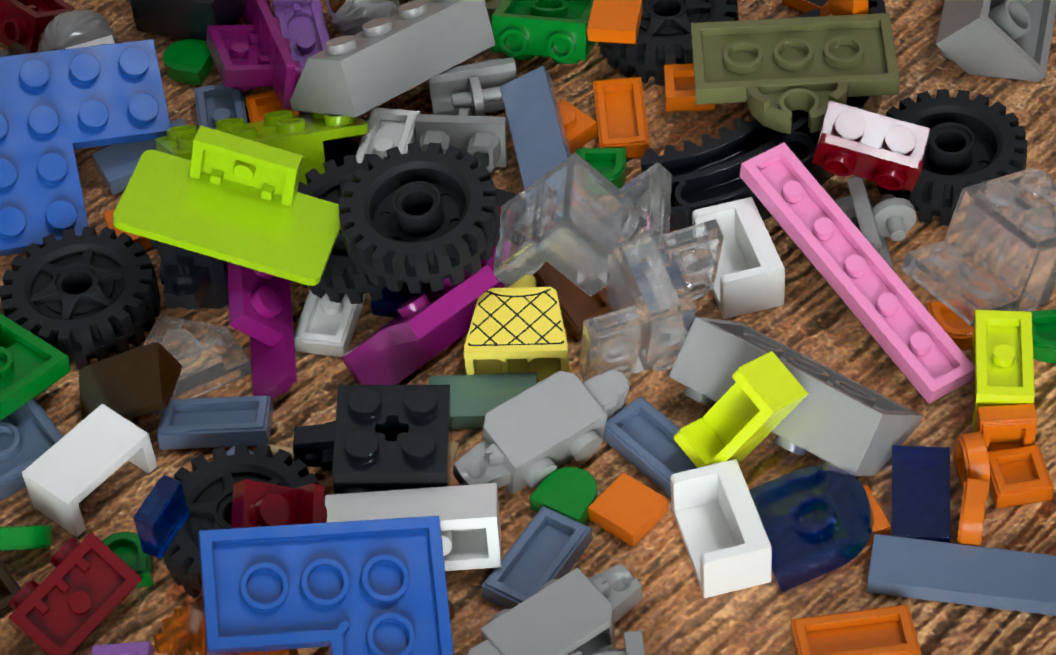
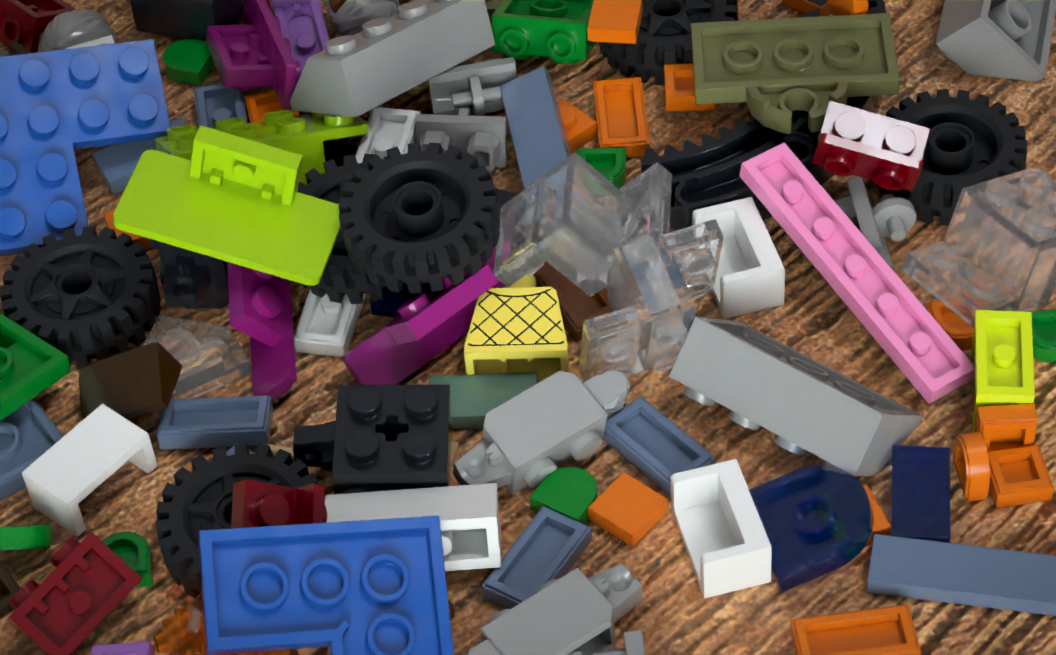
clear blue tile [133,475,190,559] -> none
neon yellow panel [673,351,809,468] -> none
orange tile [957,478,988,547] -> none

